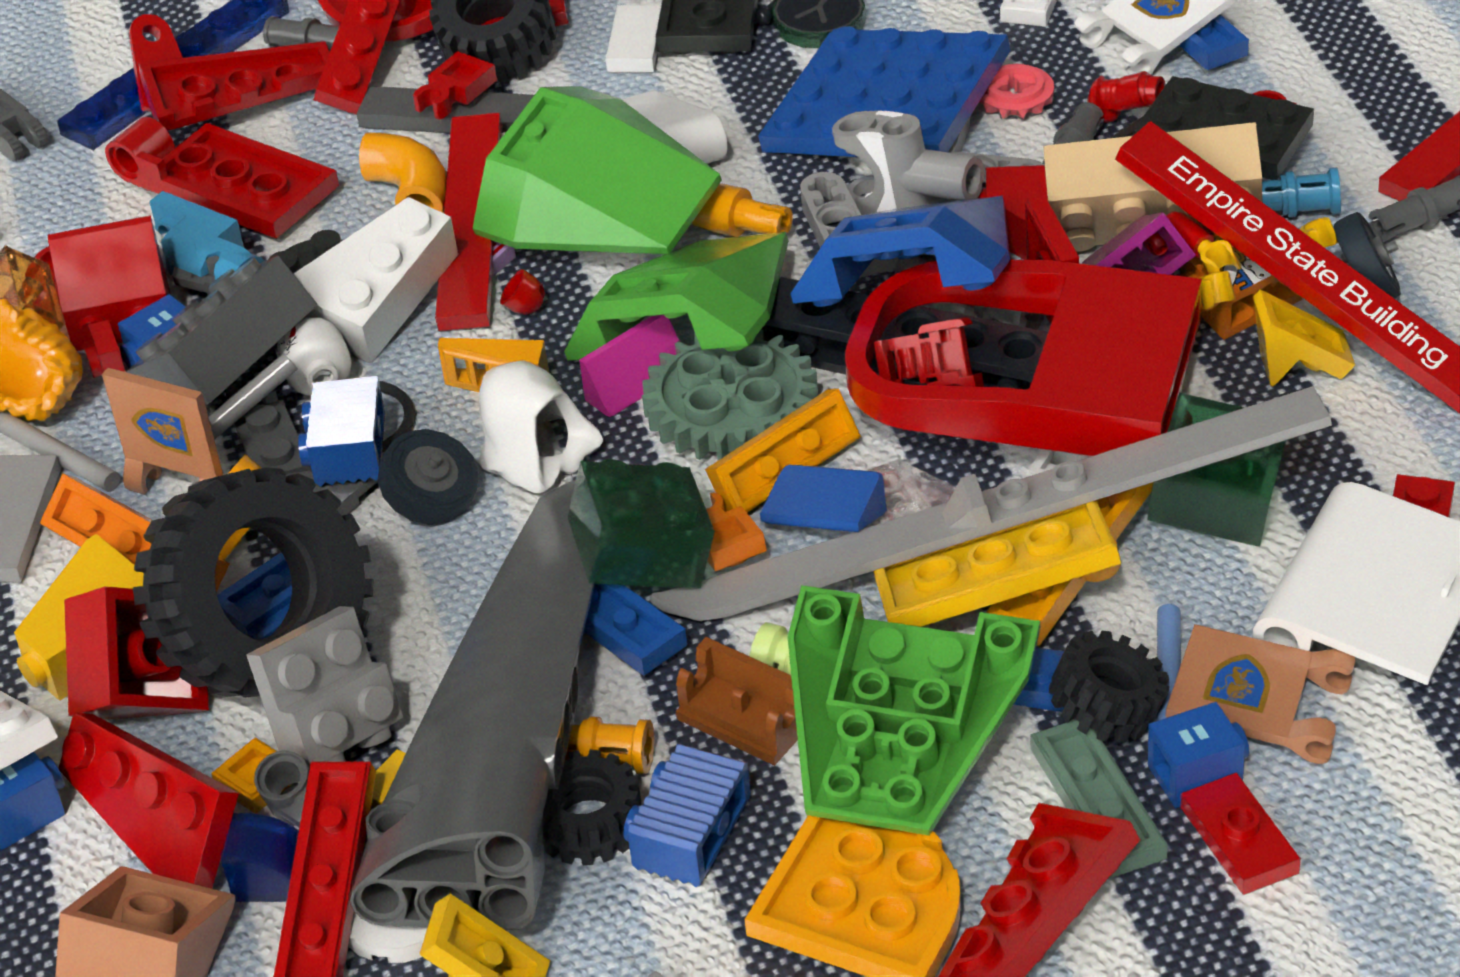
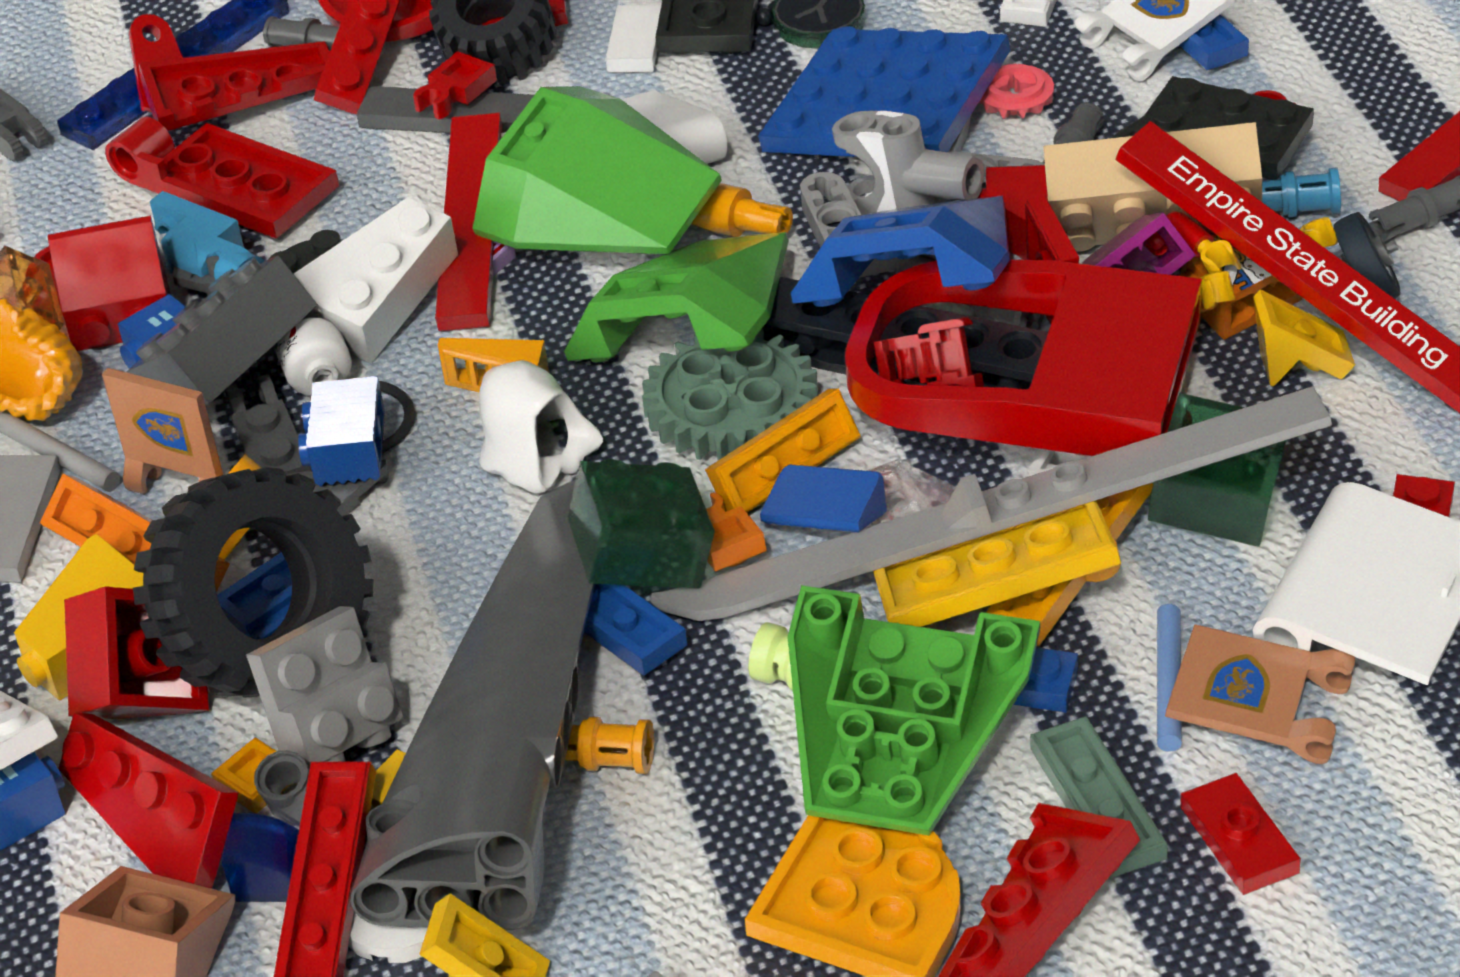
red plate [84,319,125,378] -> none
light grey bar [169,353,298,474] -> none
light orange cylinder [359,132,447,213] -> none
black wheel [378,429,478,525] -> none
red hinge [500,269,545,315] -> none
black tyre [542,750,642,866] -> none
dark pink slope [579,315,680,417] -> none
blue brick [623,744,751,888] -> none
dark orange hinge [676,637,798,766] -> none
black tyre [1049,630,1170,743] -> none
red arm [1087,71,1166,123] -> none
blue brick [1148,702,1249,808] -> none

